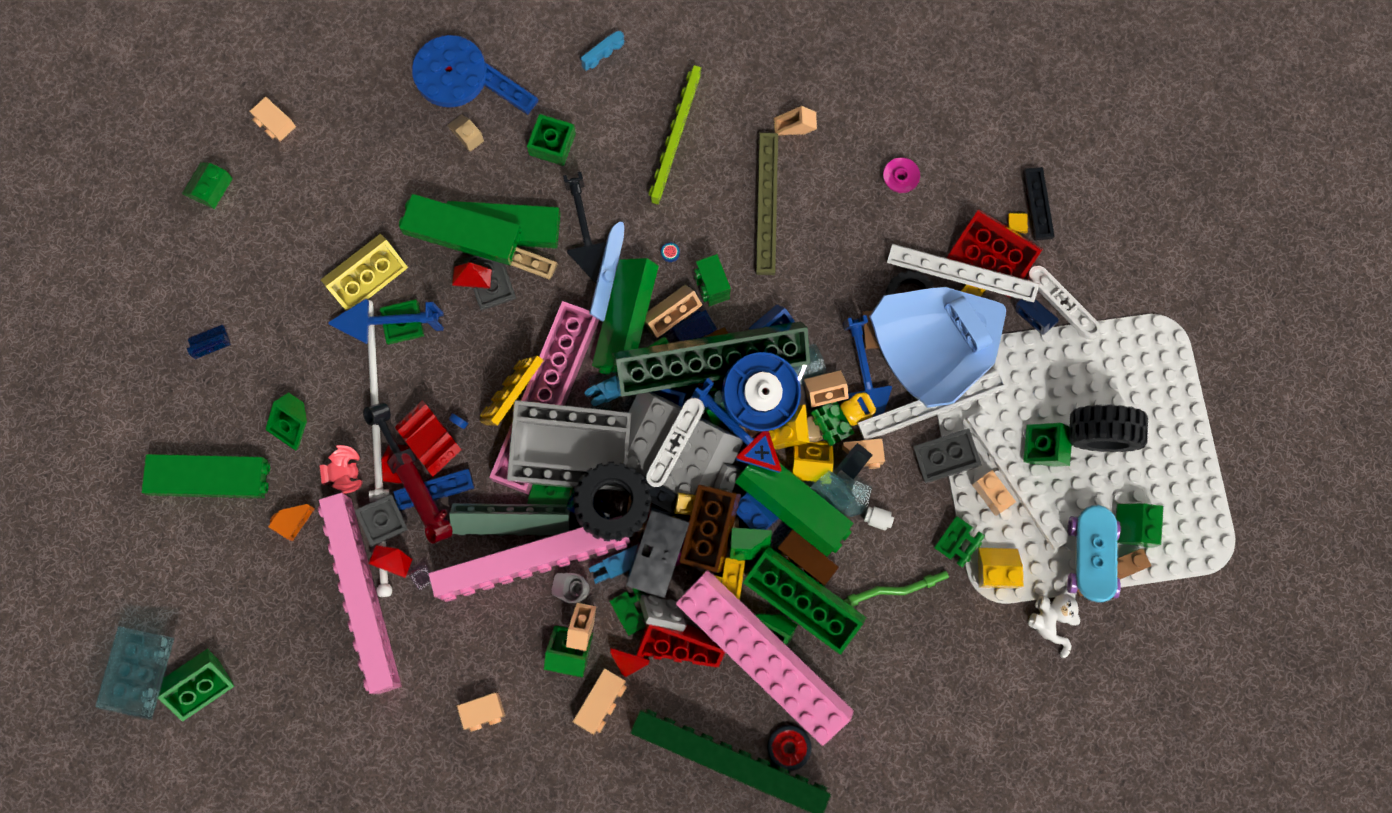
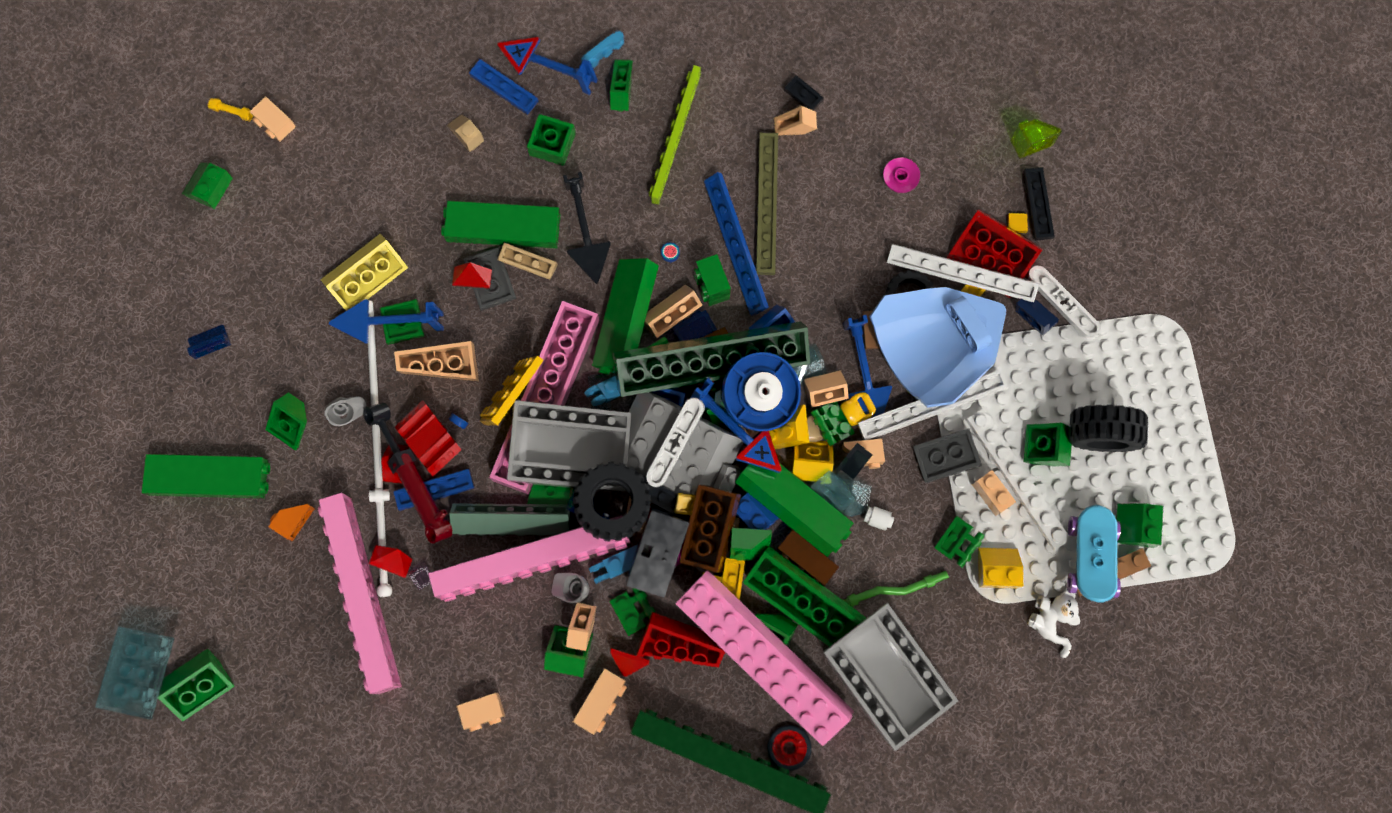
coral animal [320,445,363,494] -> none
dark grey plate [355,494,408,547] -> none
green brick [399,194,522,266] -> none
blue piece [412,35,487,107] -> none
light blue piece [589,222,624,322] -> none
light grey plate [640,594,686,632] -> none
none -> yellow bar [208,98,253,121]
none -> light grey cap [324,396,366,426]
none -> light nougat wedge [394,341,479,381]
none -> blue piece [497,37,598,95]
none -> green slope [610,60,633,111]
none -> blue plate [704,172,769,315]
none -> black plate [784,75,824,111]
none -> light grey slope [823,603,958,751]
none -> clear neon green slope [1010,119,1062,159]

